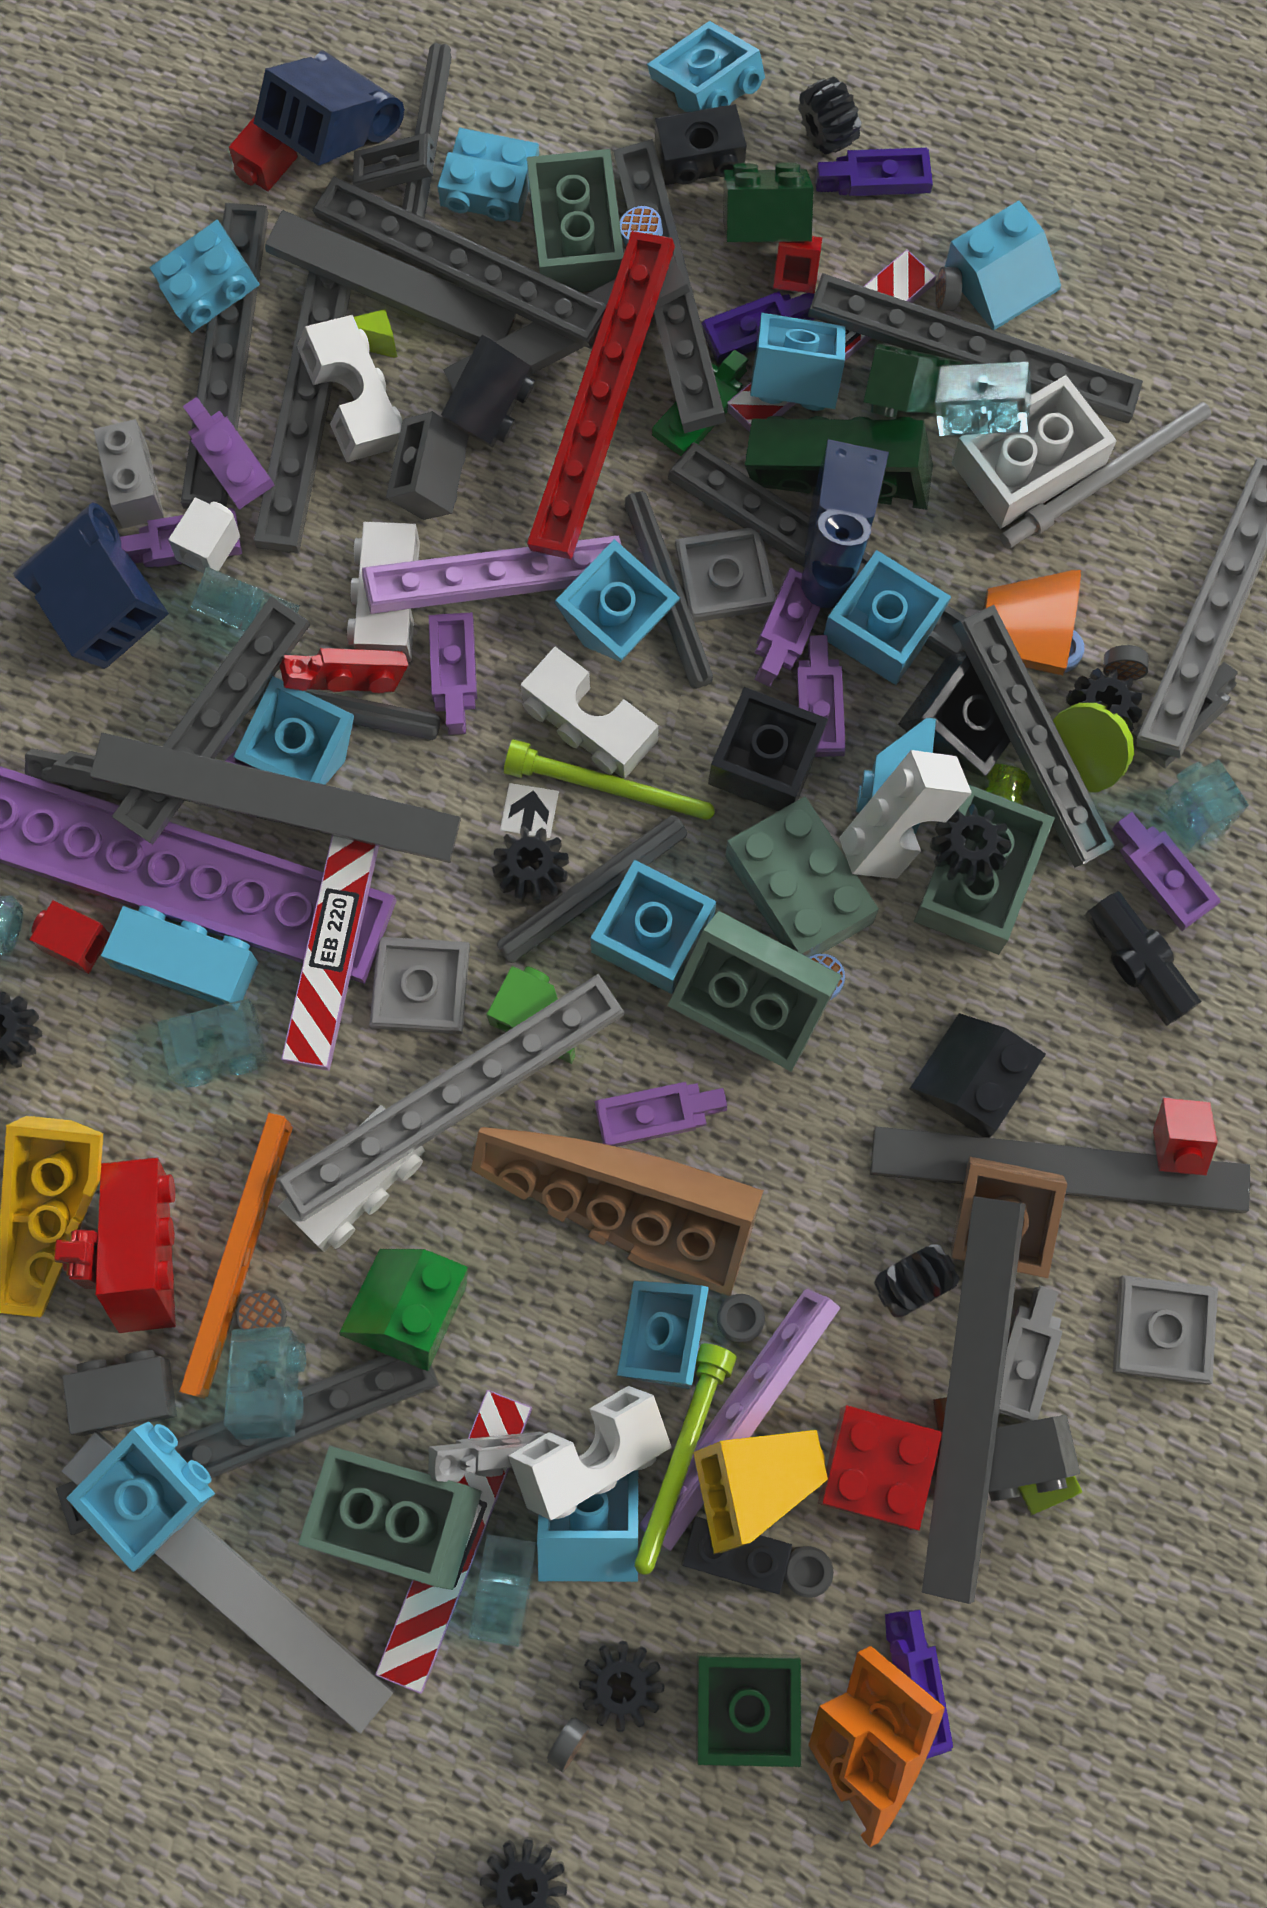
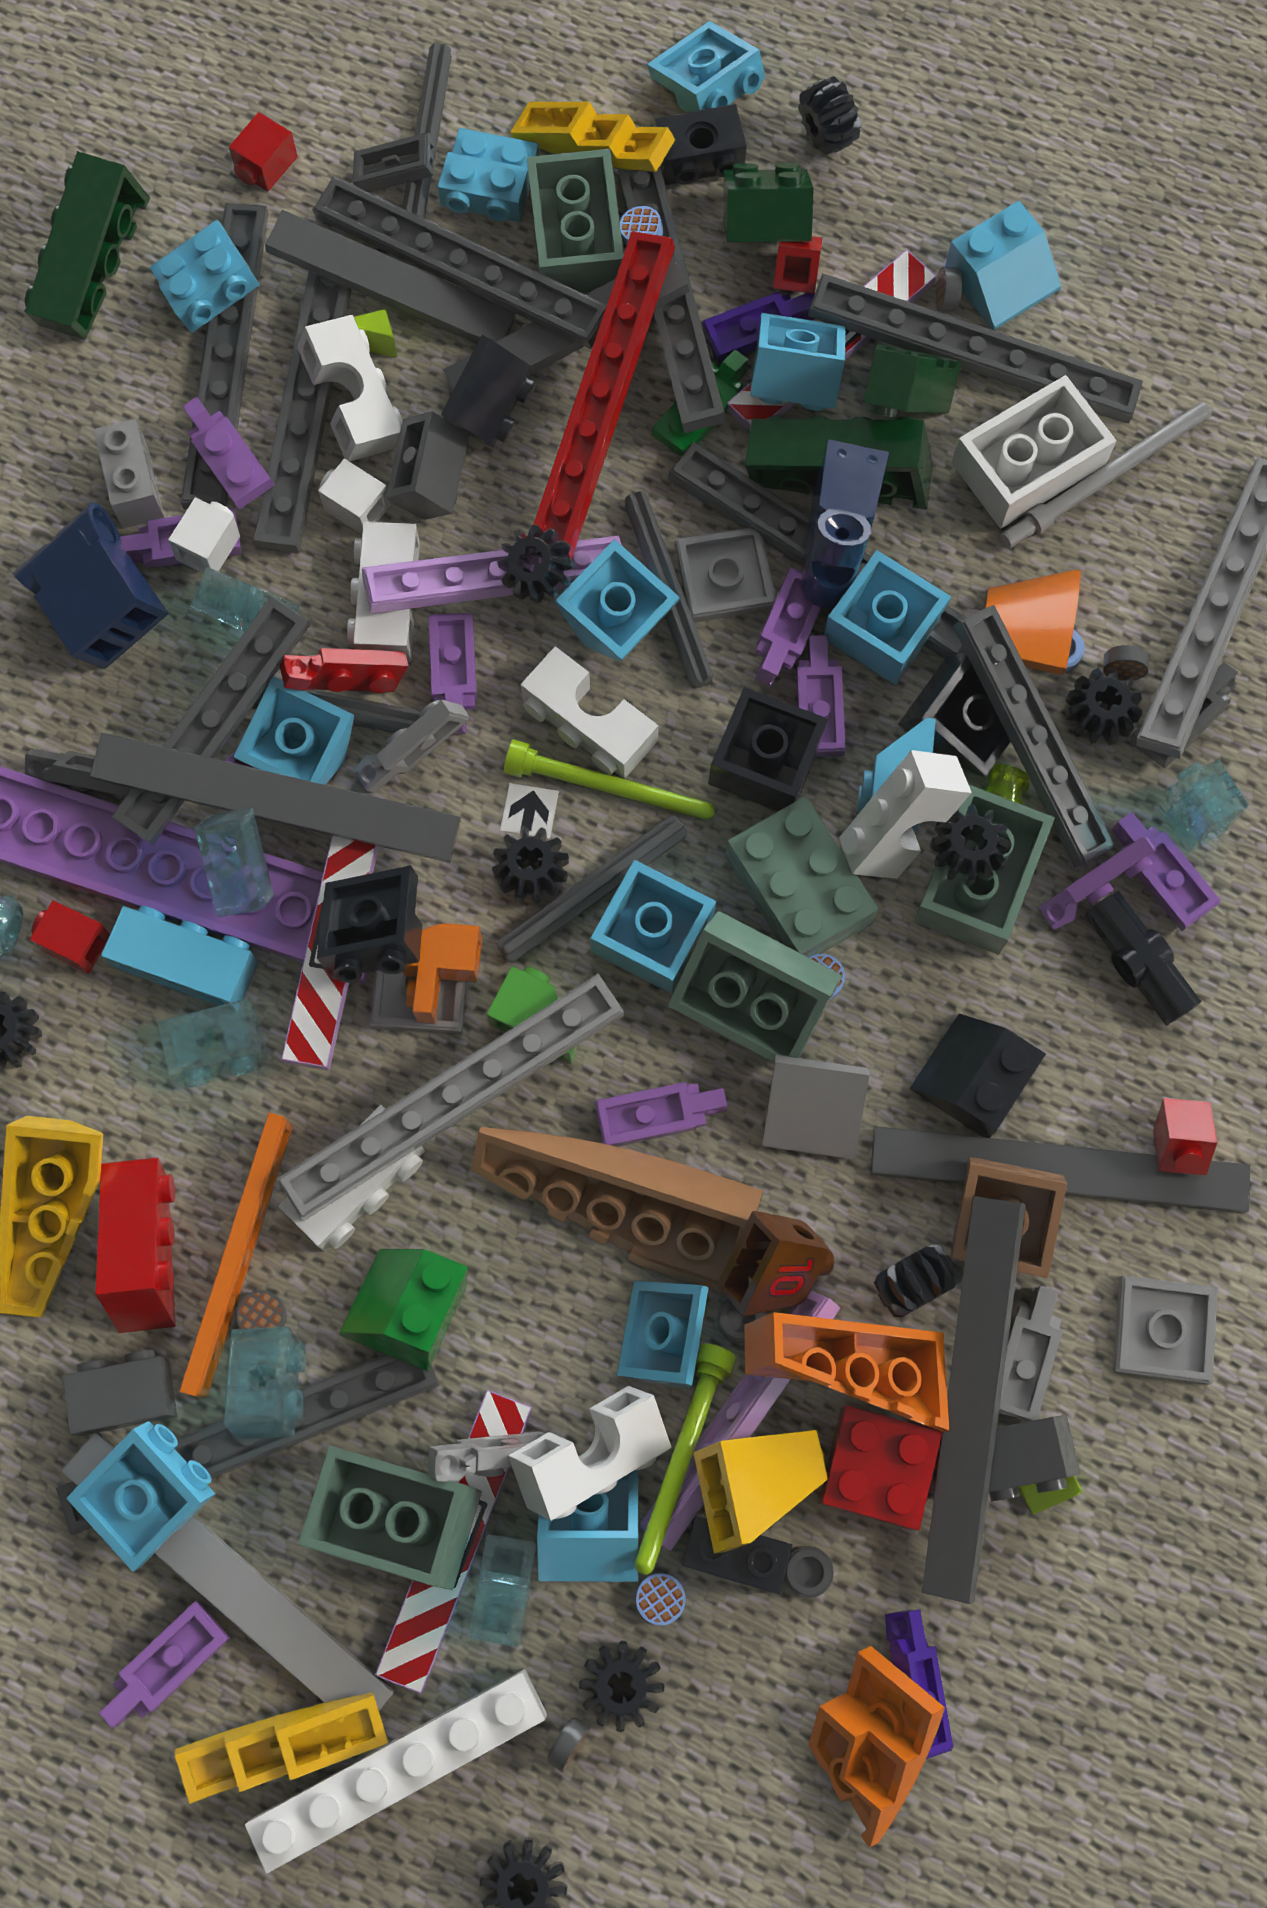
red hinge [54,1230,98,1289] -> none
dark blue piece [253,50,405,166] -> none
dark green brick [696,1652,801,1767] -> none
dark purple hinge [815,147,933,196] -> none
clear light blue brick [935,362,1032,436] -> none
lime tile [1052,703,1134,792] -> none
none -> dark green wedge [24,151,150,340]
none -> medium lavender hinge [99,1601,231,1728]
none -> yellow slope [175,1692,388,1804]
none -> clear light blue brick [194,807,274,917]
none -> white brick [245,1668,547,1874]
none -> black plate [317,865,422,983]
none -> white brick [318,459,391,534]
none -> light grey hinge [353,700,469,792]
none -> orange brick [403,923,482,1024]
none -> black gear [497,525,575,603]
none -> yellow slope [510,102,675,172]
none -> tile [636,1573,686,1625]
none -> reddish brown torso [716,1211,834,1316]
none -> orange wedge [744,1312,949,1432]
none -> light grey tile [762,1055,870,1159]
none -> medium lavender hinge [1038,837,1157,929]

